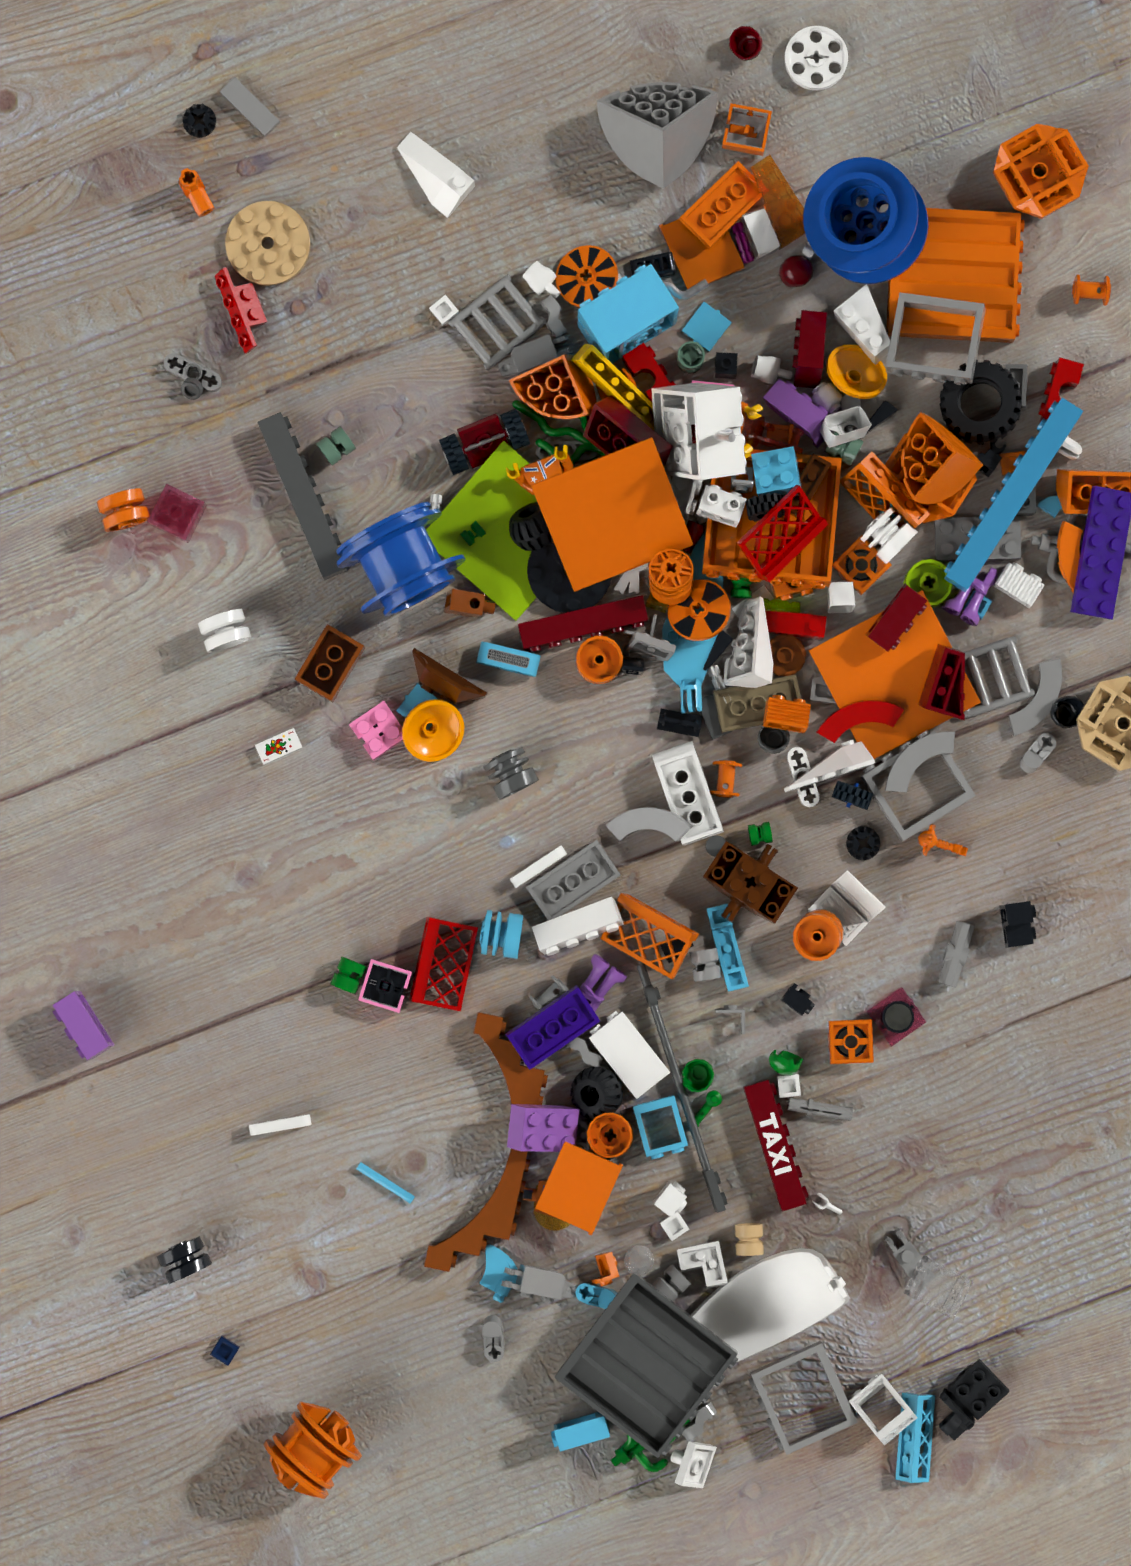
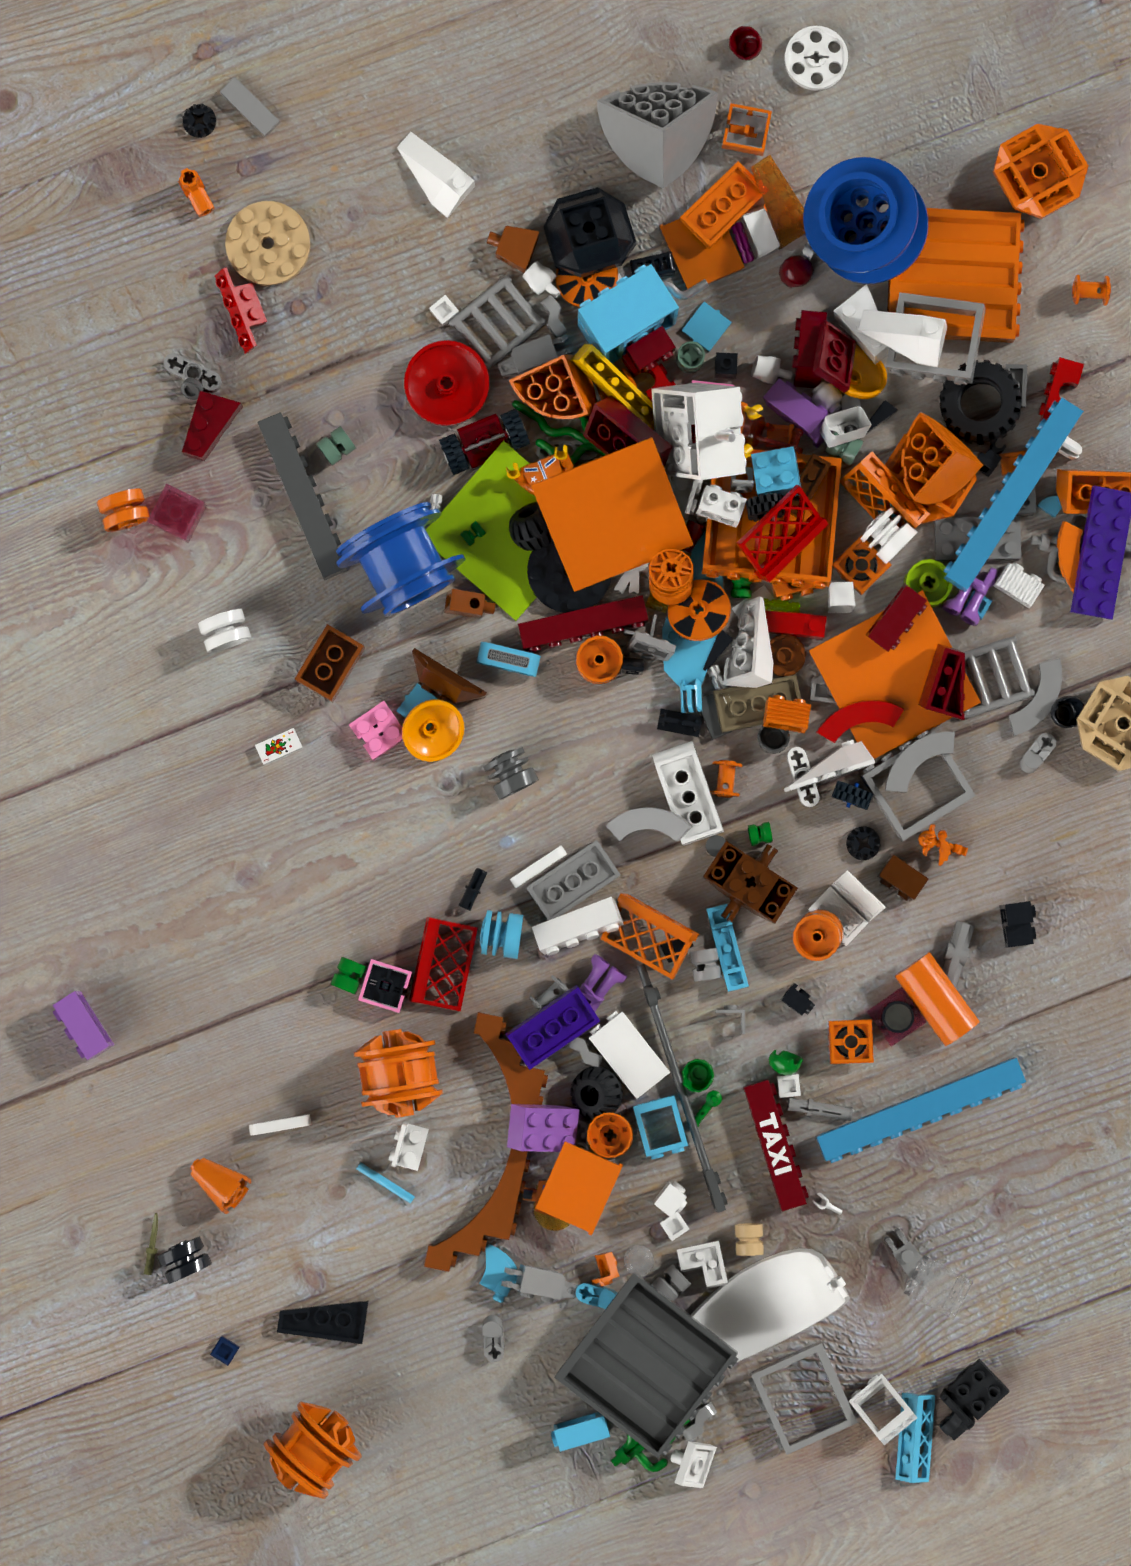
none -> olive piece [144,1213,158,1275]
none -> dark red wedge [182,391,243,461]
none -> orange cone [190,1158,252,1214]
none -> black wing [277,1300,369,1344]
none -> orange wheel [354,1029,443,1118]
none -> white bracket [389,1122,429,1171]
none -> red dish [404,340,489,426]
none -> black axle [459,868,487,911]
none -> dark orange torso [487,226,539,273]
none -> black piece [543,187,636,277]
none -> dark red brick [626,326,676,373]
none -> dark red tile [813,320,857,393]
none -> dark azure brick [815,1057,1026,1163]
none -> white wedge [859,310,947,368]
none -> reddish brown brick [877,855,929,901]
none -> orange brick [895,952,980,1046]
none -> orange piece [938,830,951,866]

